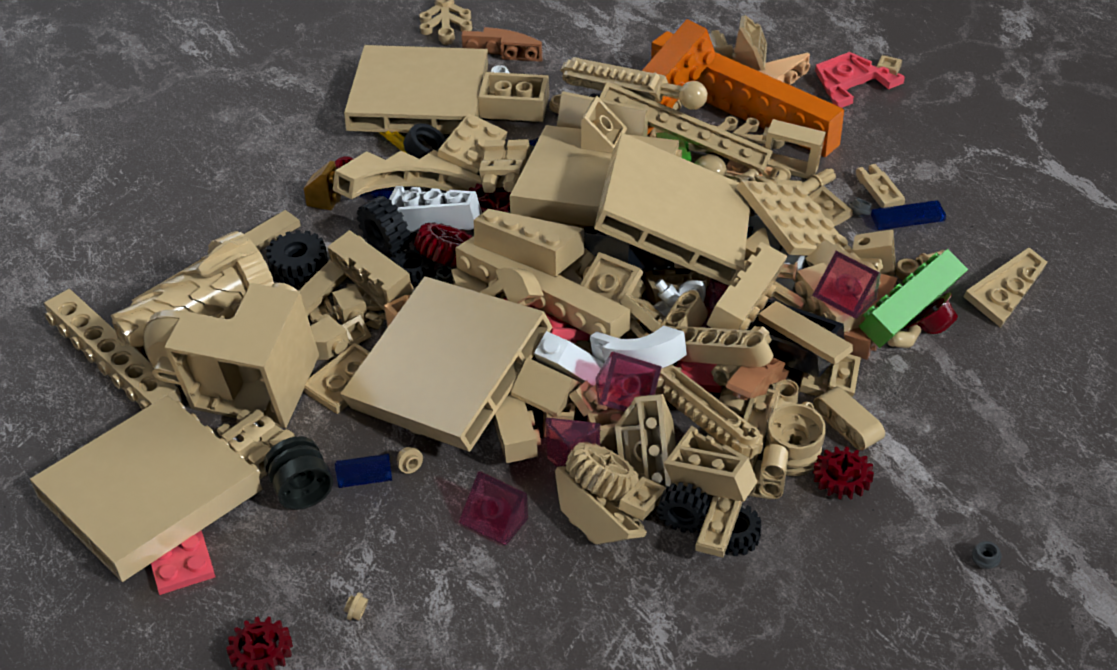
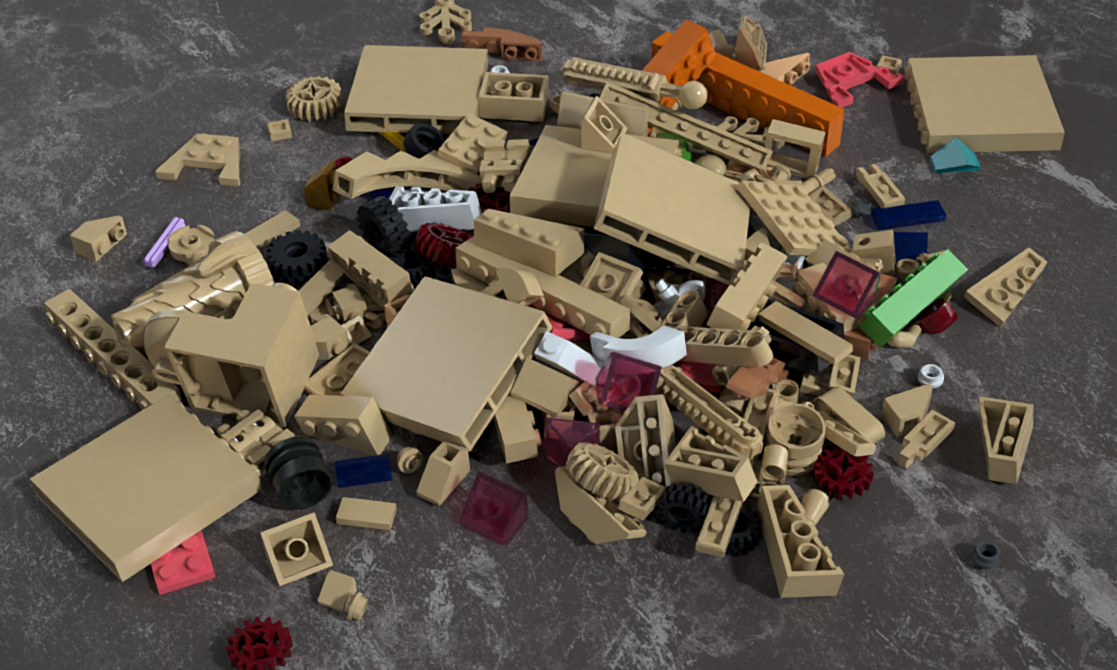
none -> tan slope [70,216,127,261]
none -> lavender axle [143,217,185,269]
none -> tan wing [155,134,240,186]
none -> tan plate [168,225,215,265]
none -> tan slope [260,512,333,586]
none -> tan tile [267,119,292,142]
none -> tan gear [285,76,343,122]
none -> tan wedge [294,395,393,457]
none -> tan slope [317,570,357,612]
none -> tan tile [336,497,397,531]
none -> tan slope [417,439,470,506]
none -> tan wedge [756,485,844,598]
none -> tan cone [801,489,829,526]
none -> tan tile [817,411,876,456]
none -> tan slope [881,383,933,438]
none -> clear blue panel [894,232,928,261]
none -> tan hinge [897,410,956,469]
none -> tan brick [904,55,1065,153]
none -> white plate [917,364,944,388]
none -> teal slope [930,137,981,174]
none -> tan wedge [979,396,1033,485]

